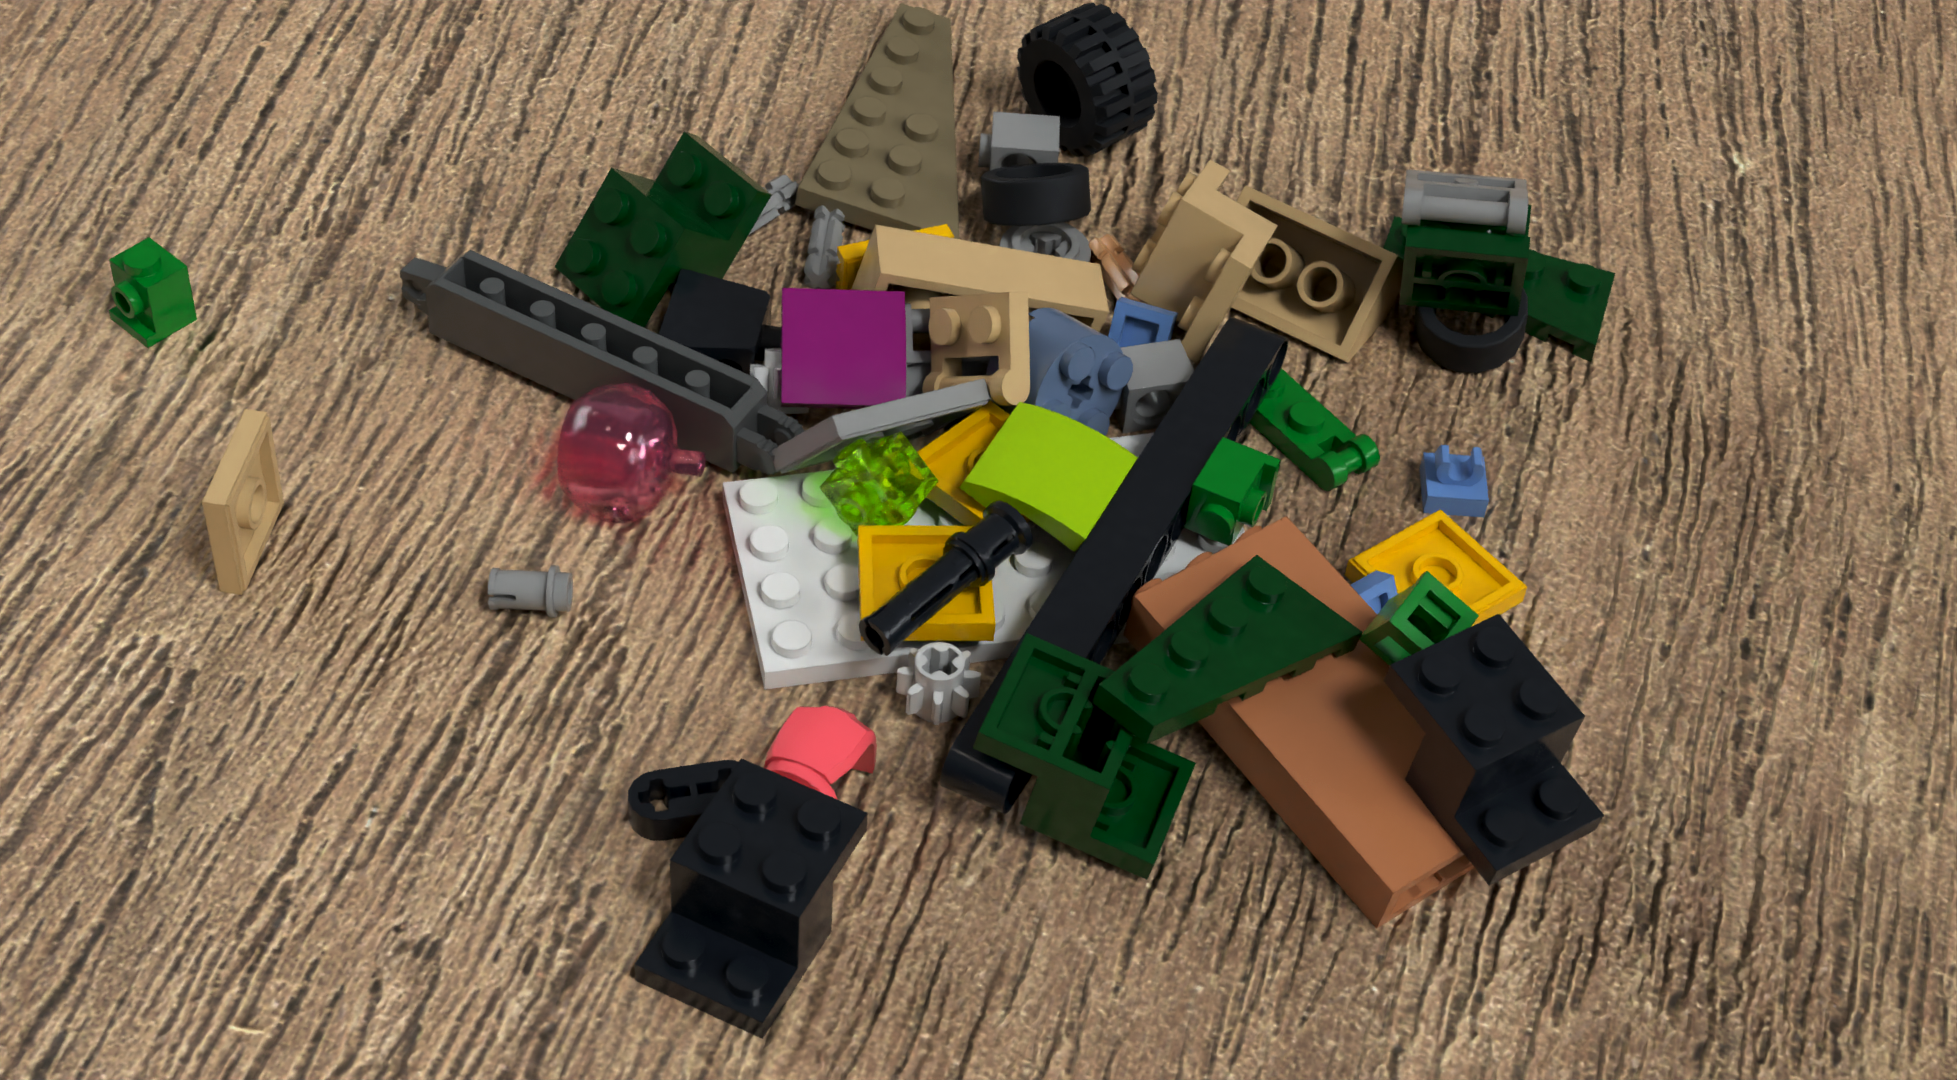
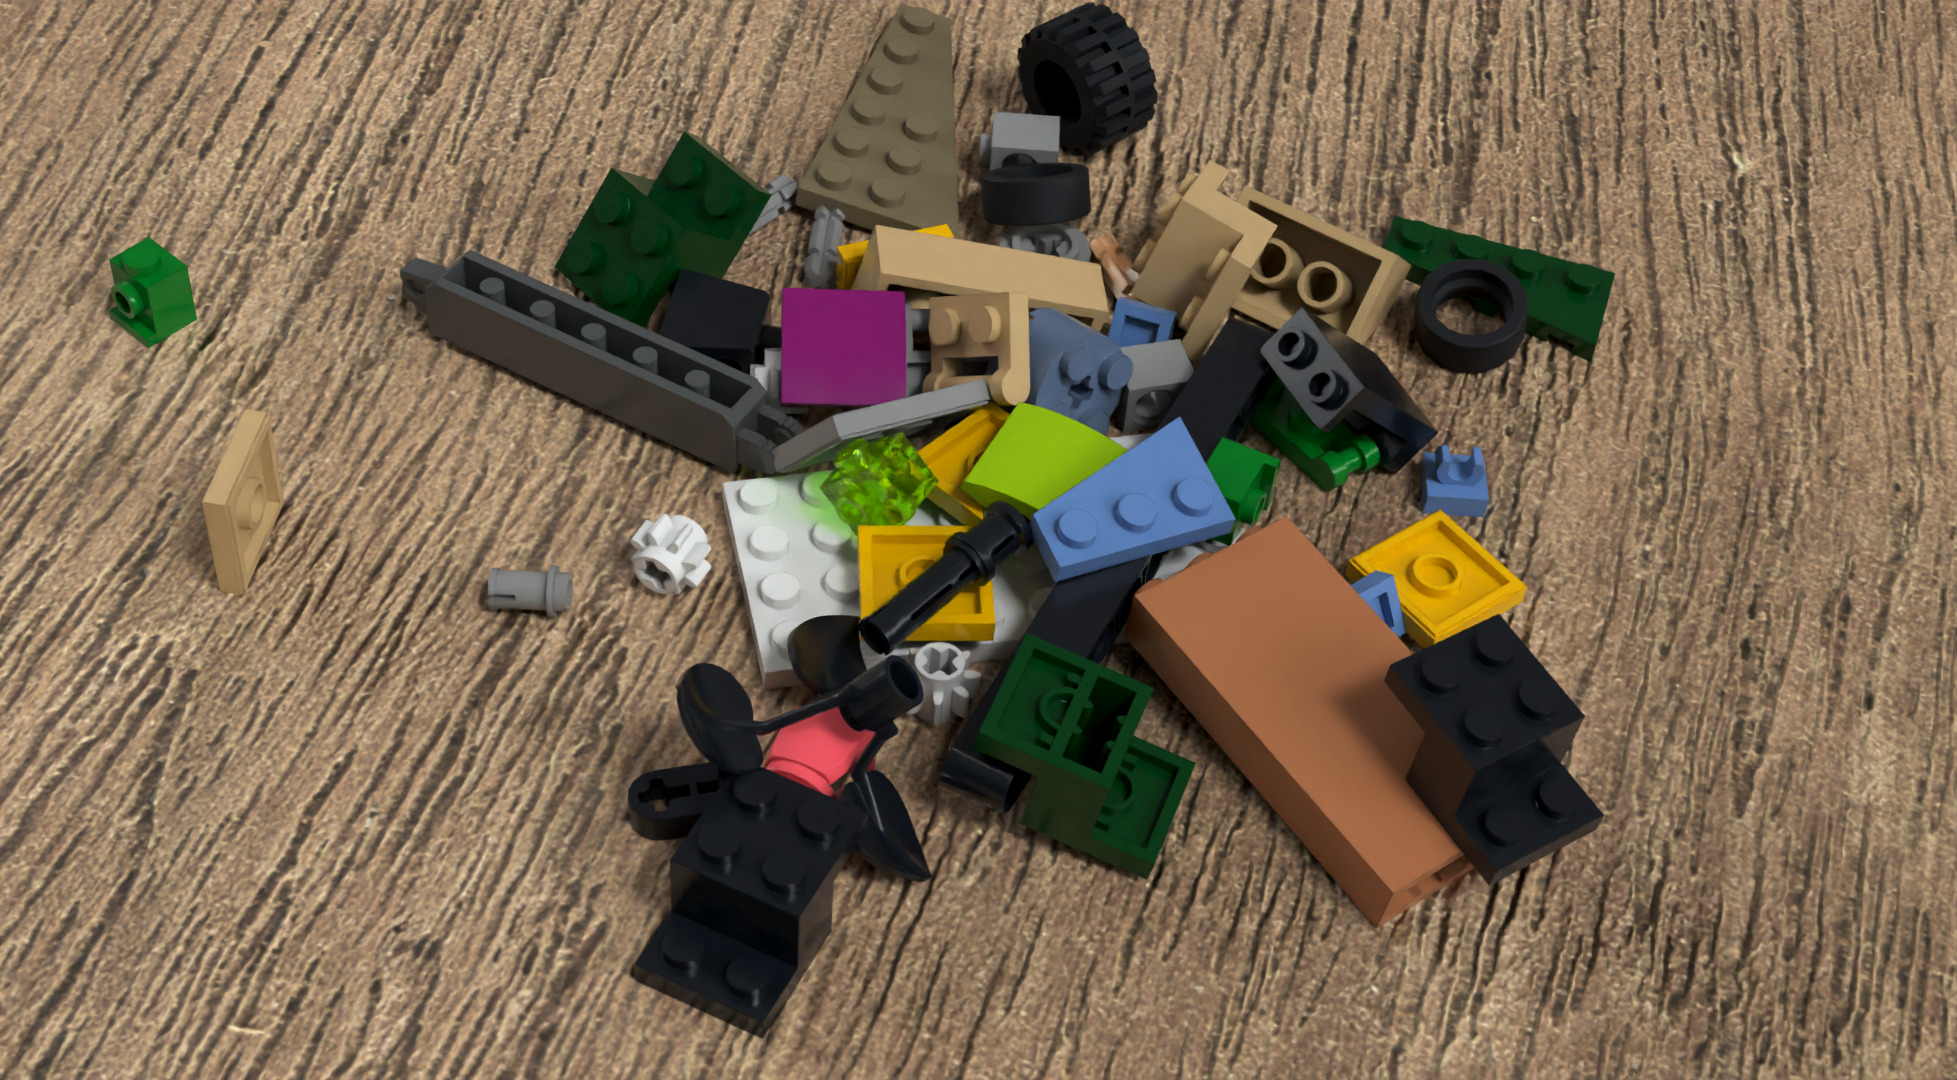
clear pink piece [557,382,705,523] -> none
dark green wing [1092,555,1363,744] -> none
green brick [1359,571,1479,666] -> none
dark green bracket [1399,205,1531,316] -> none
light grey plate [1401,170,1528,235] -> none
none -> white gear [630,513,712,595]
none -> black plant [675,615,933,882]
none -> medium blue wing [1029,417,1236,582]
none -> black panel [1261,307,1439,474]

